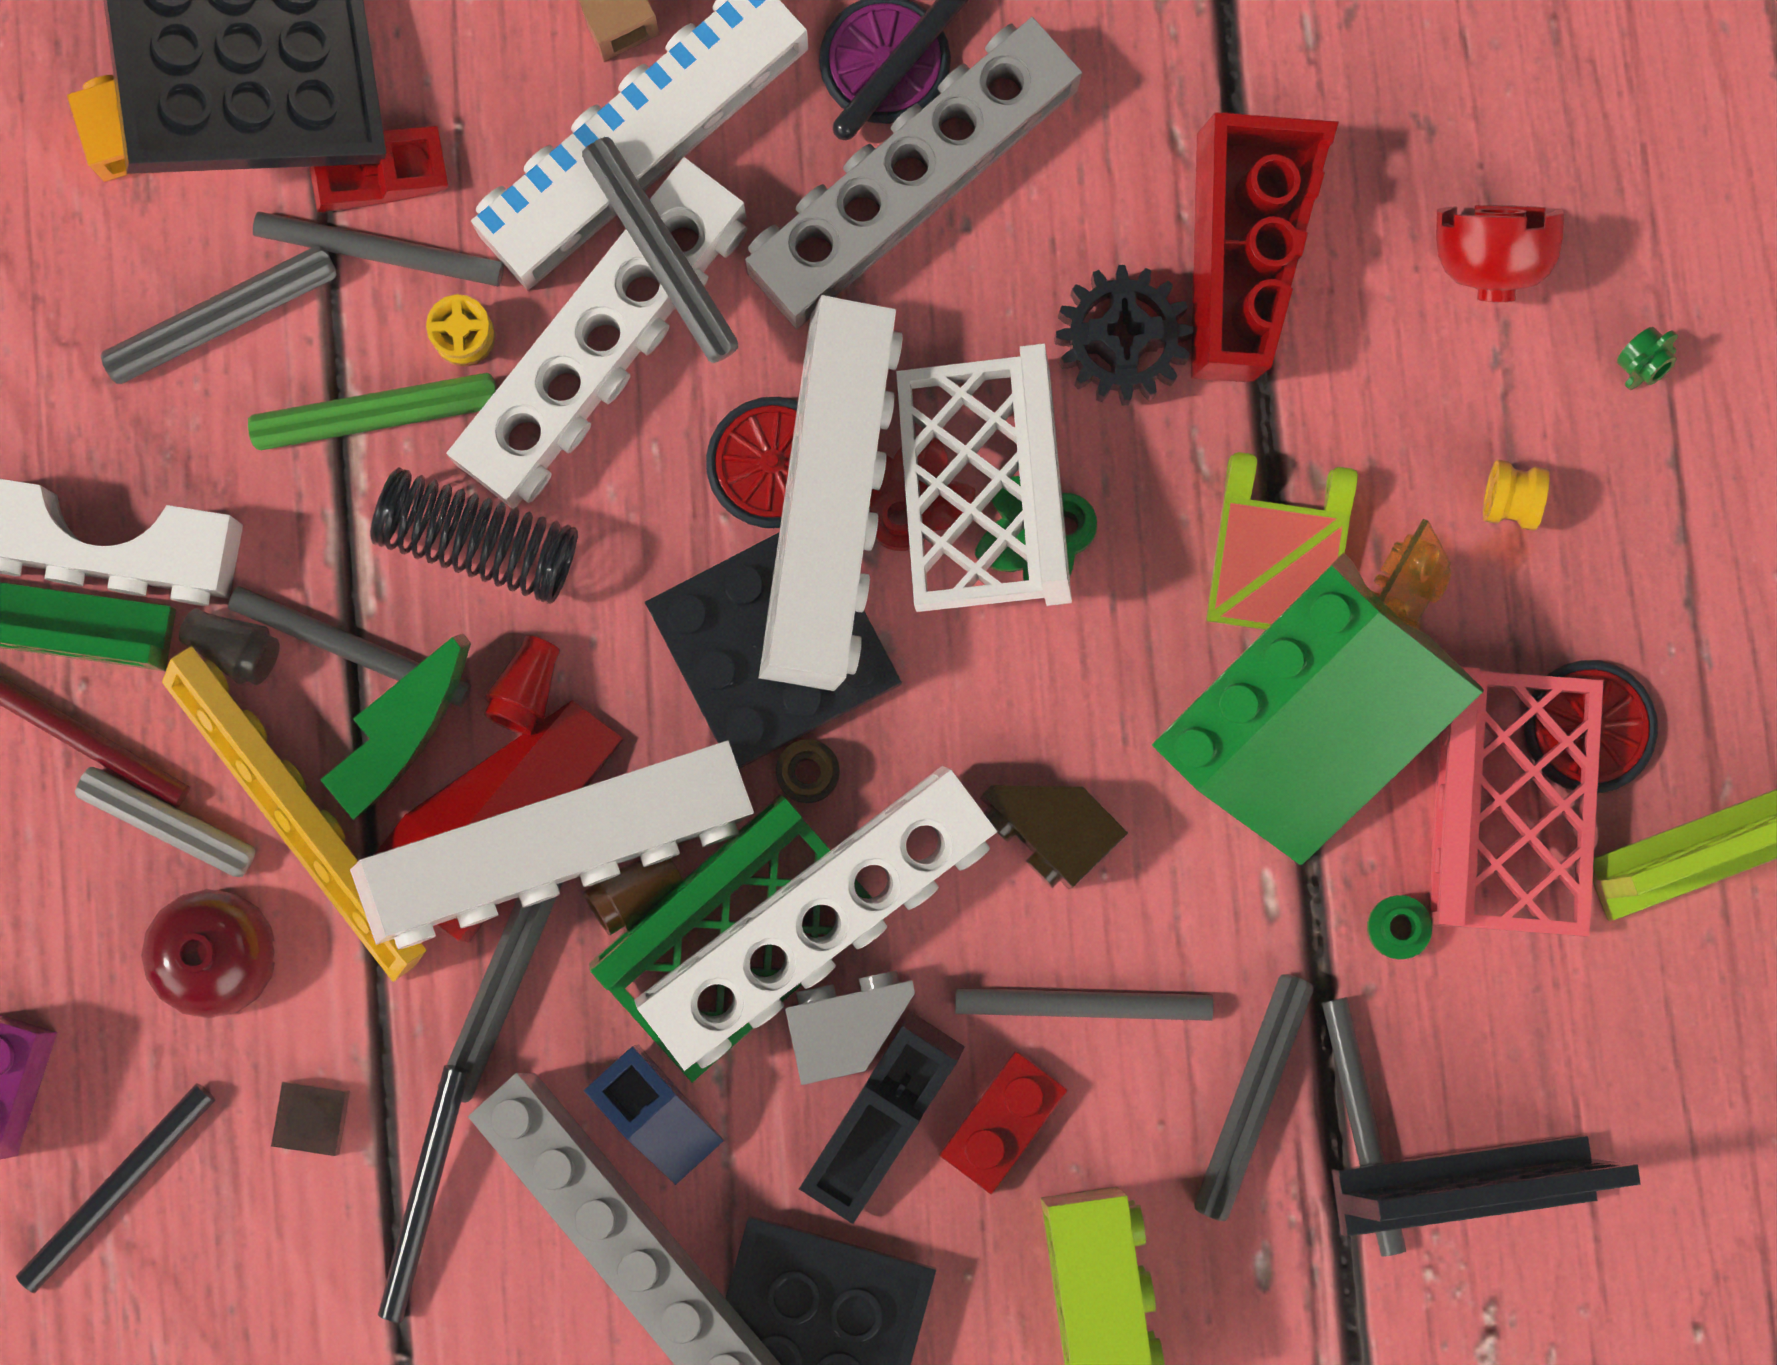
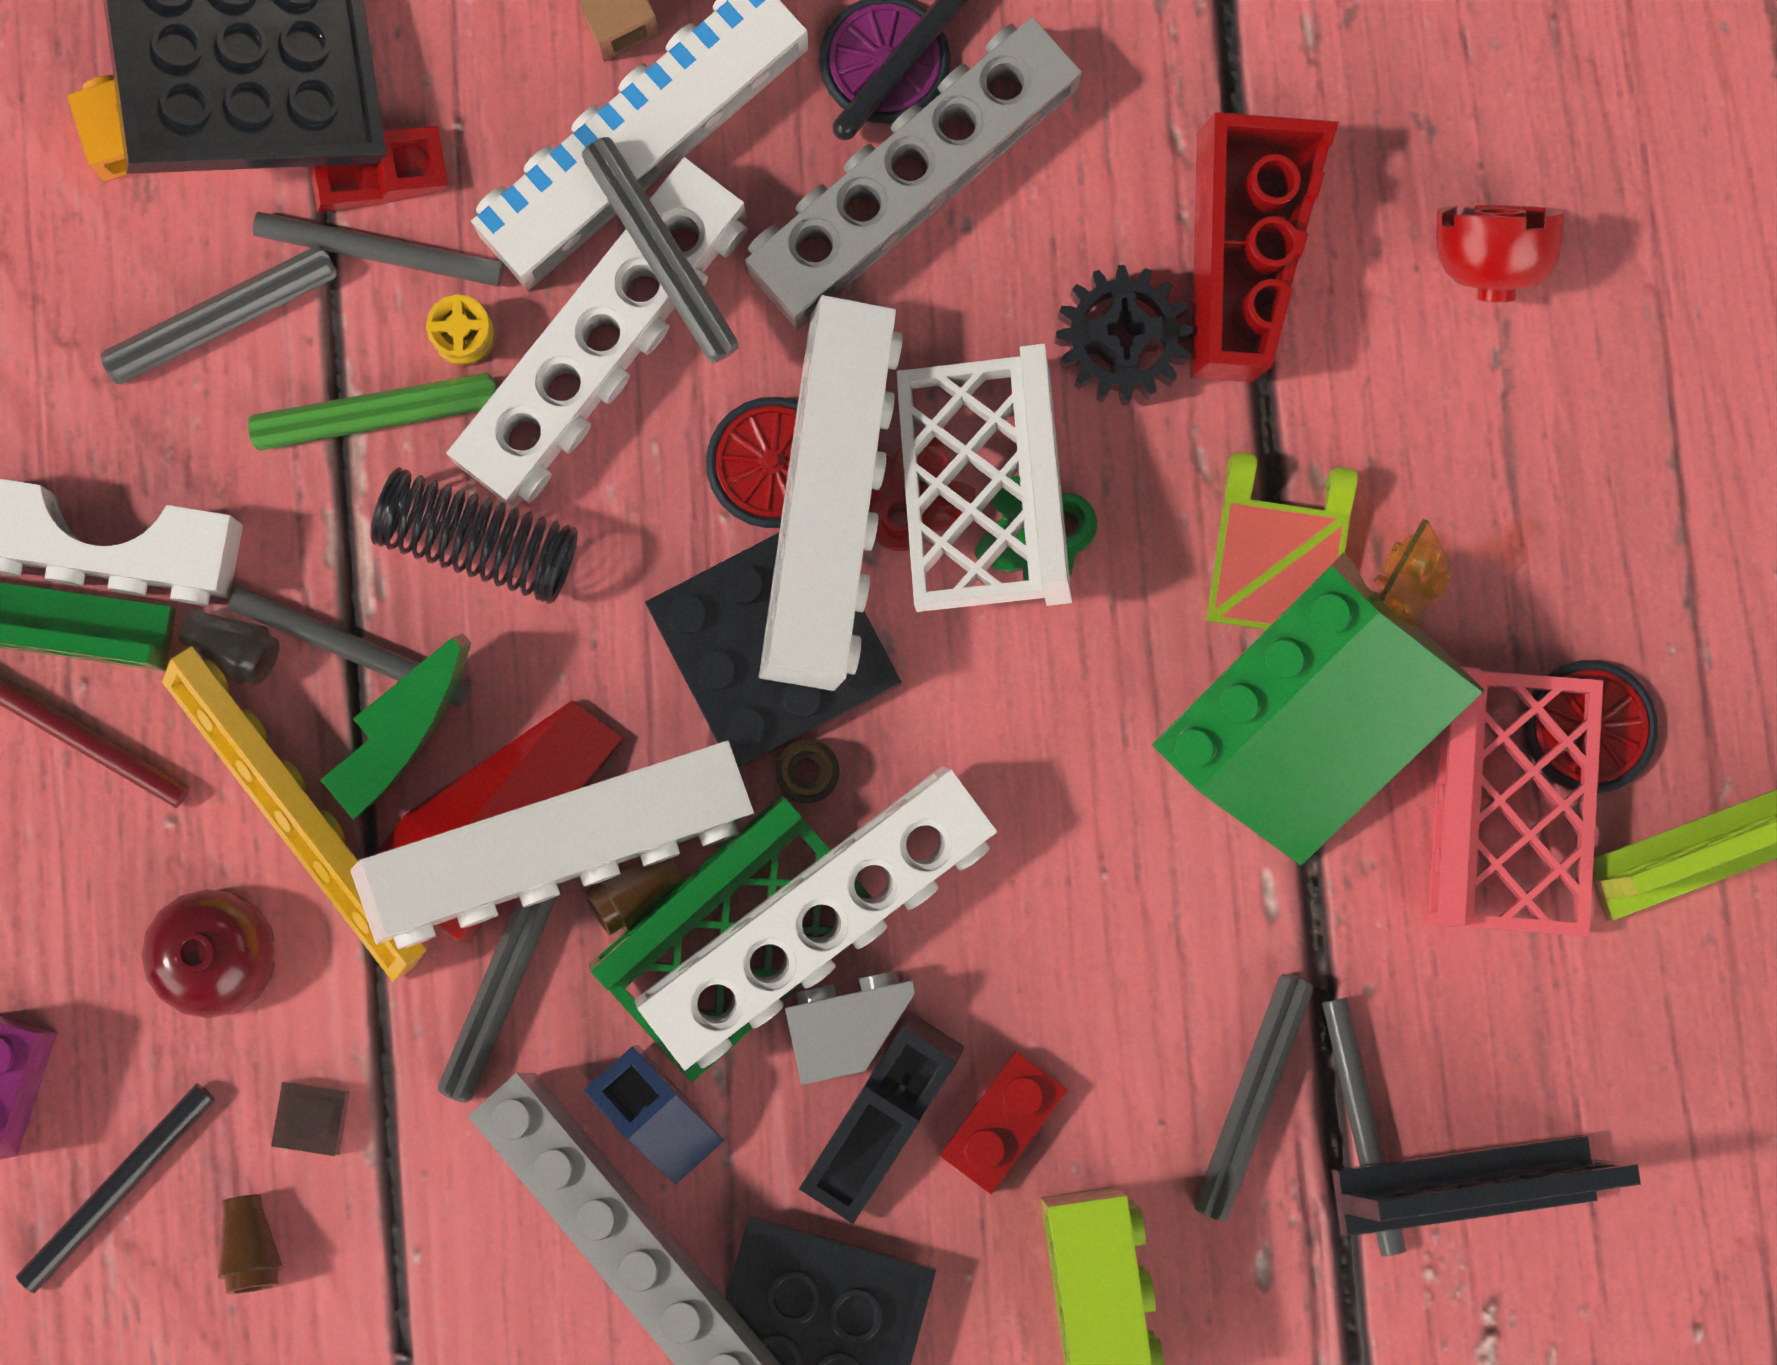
light grey axle [75,767,256,877] -> none
black bar [378,1065,469,1322] -> none
red cone [484,635,560,735] -> none
dark grey bar [955,988,1213,1021] -> none
dark brown slope [980,785,1128,889] -> none
green plate [1367,895,1432,960] -> none
yellow wheel [1483,459,1549,531] -> none
green plate [1617,327,1678,390] -> none
none -> reddish brown cone [218,1195,284,1294]

